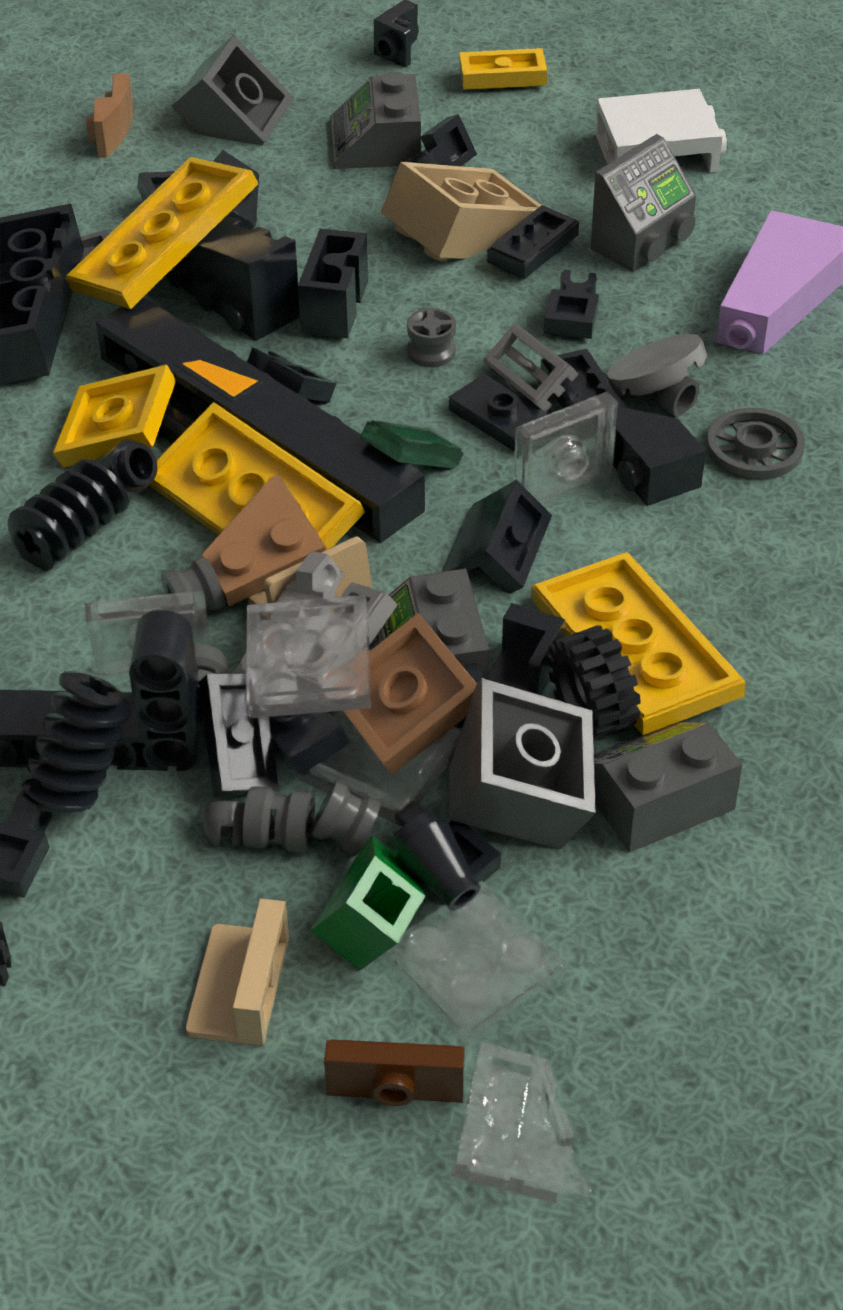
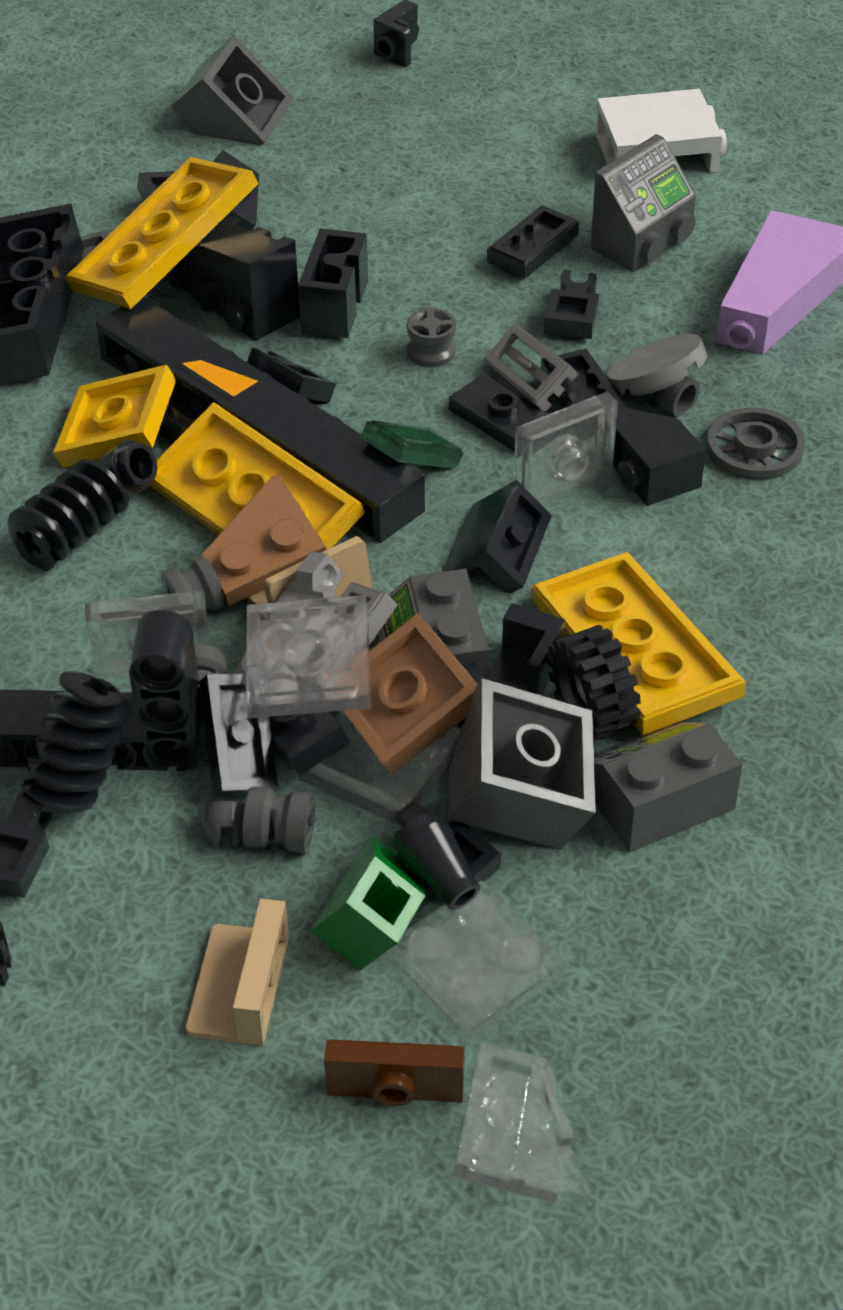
medium nougat slope [86,73,134,158] -> none
dark grey wheel [309,780,381,857] -> none
dark grey slope [330,72,421,169] -> none
tan slope [381,162,541,262] -> none
black plate [403,114,477,166] -> none
yellow plate [459,48,547,90] -> none

